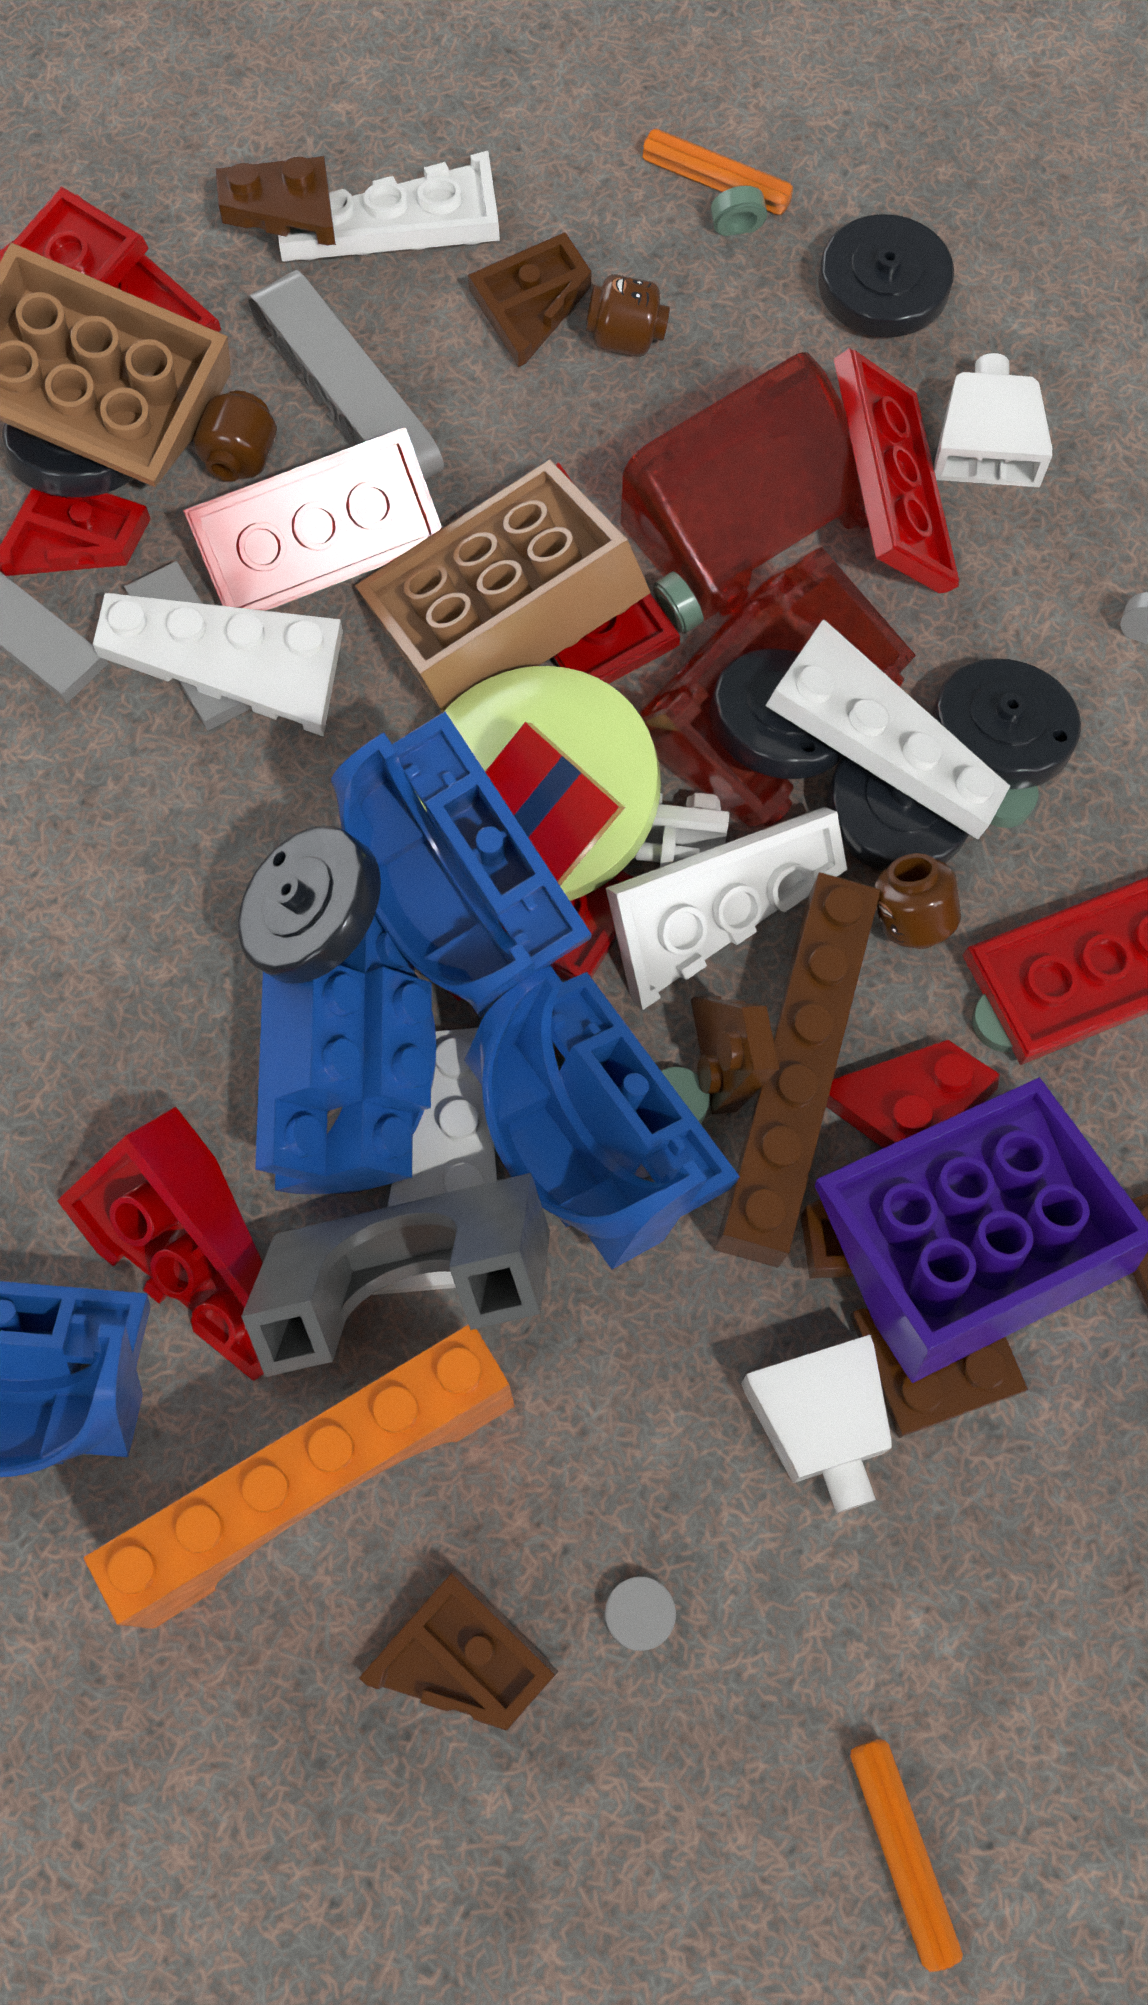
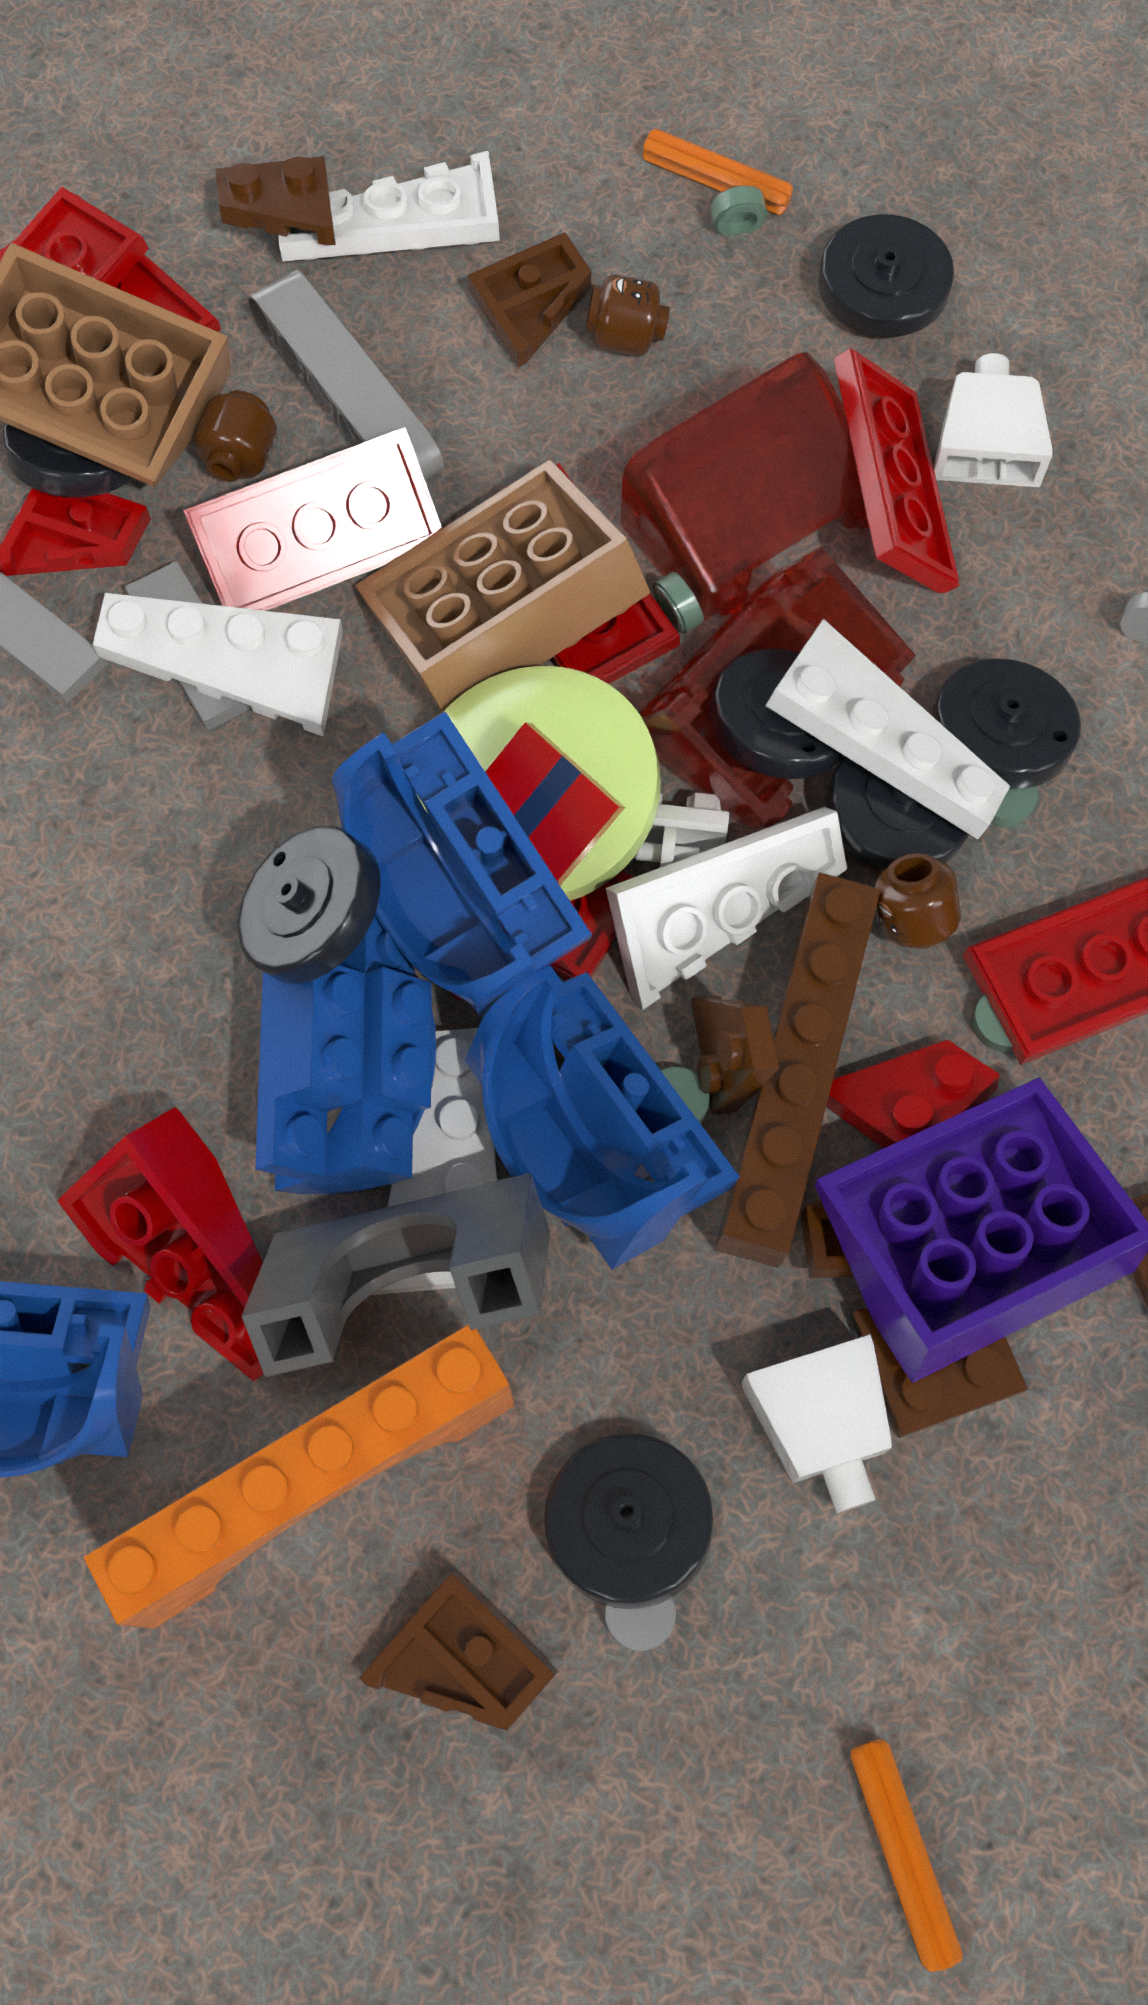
none -> black wheel [544,1433,713,1609]

